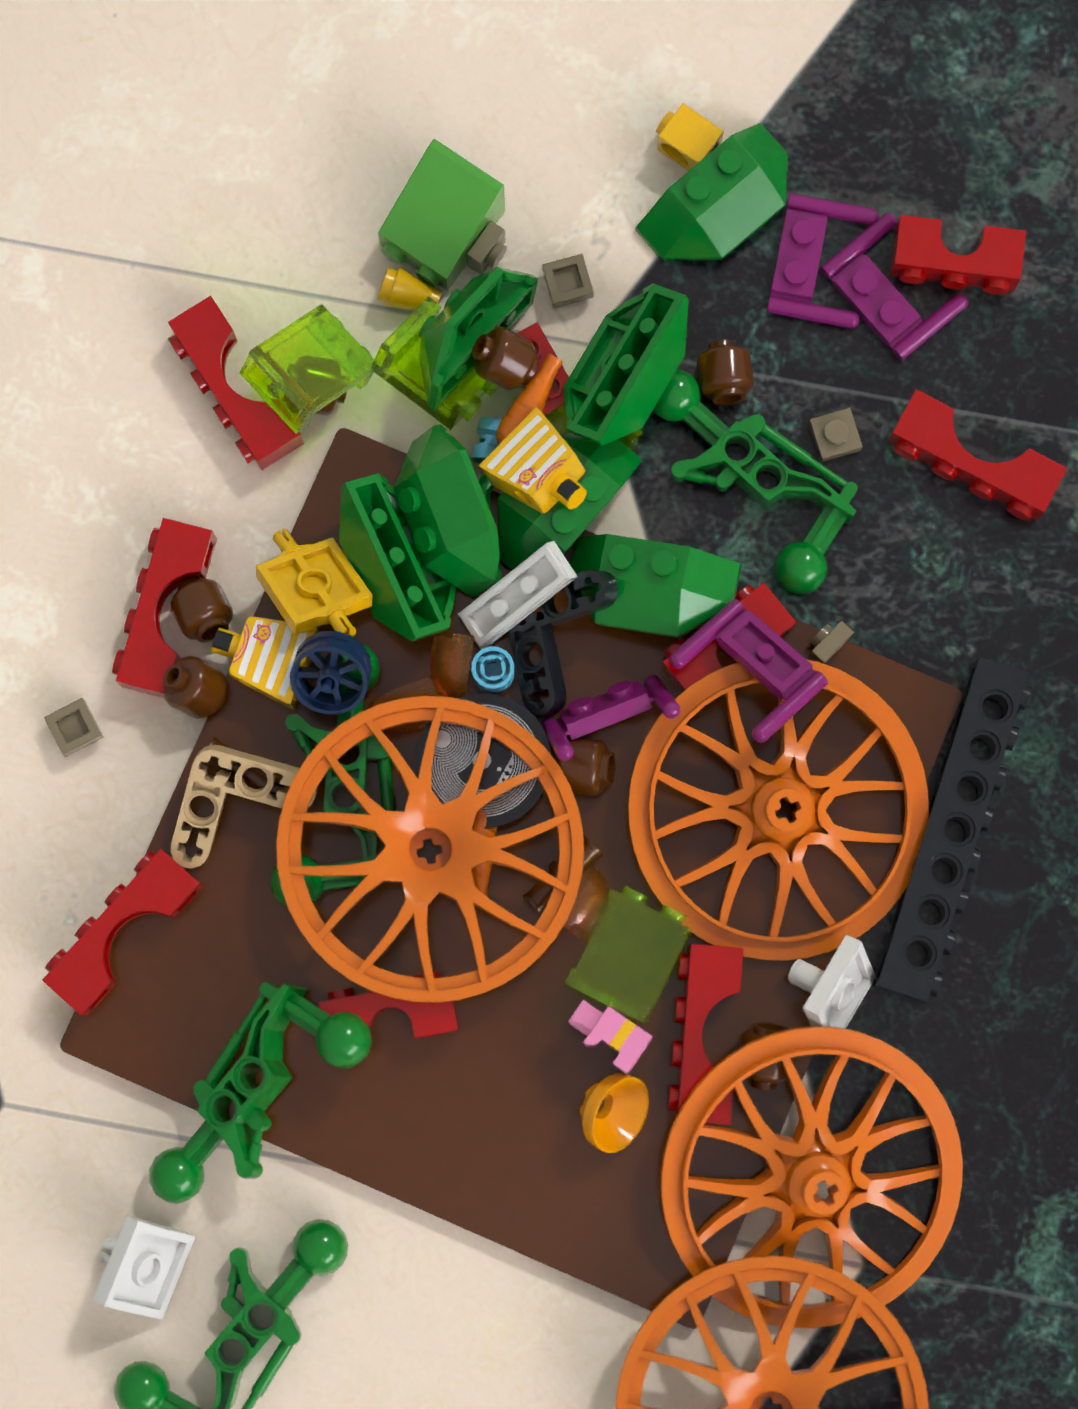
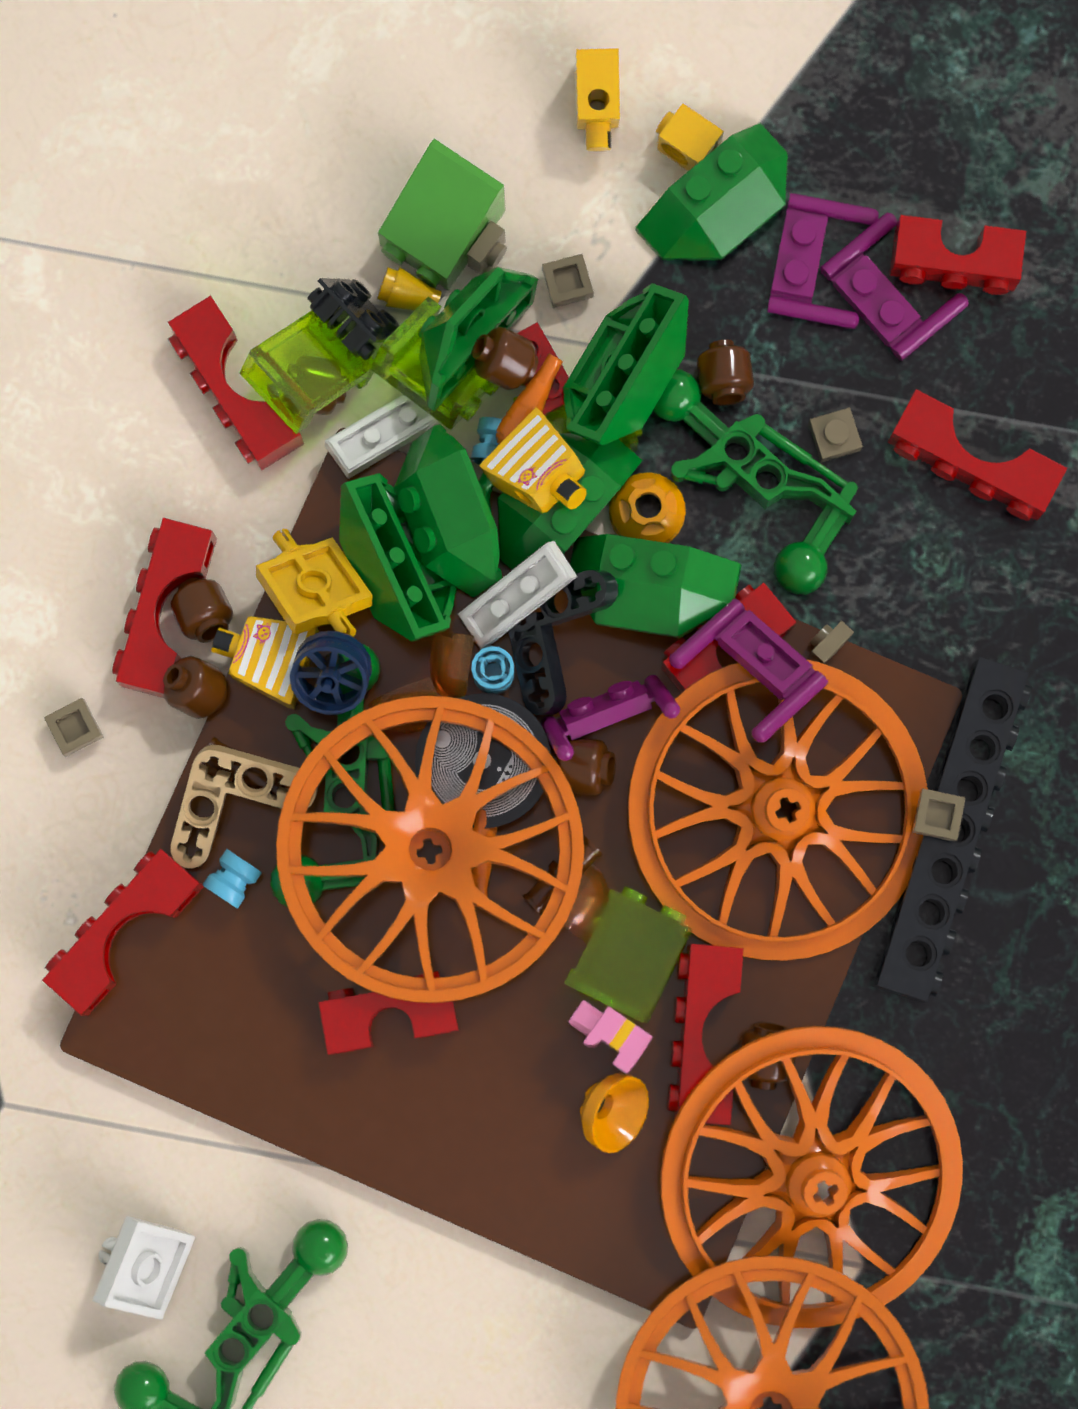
green piece [149,982,372,1204] -> none
white tile [788,935,876,1029] -> none
none -> medium azure wheel [202,849,262,909]
none -> black hinge [307,278,405,361]
none -> white tile [325,383,454,479]
none -> yellow torso [575,48,620,151]
none -> light orange piece [609,472,686,543]
none -> dark tan plate [912,789,965,842]

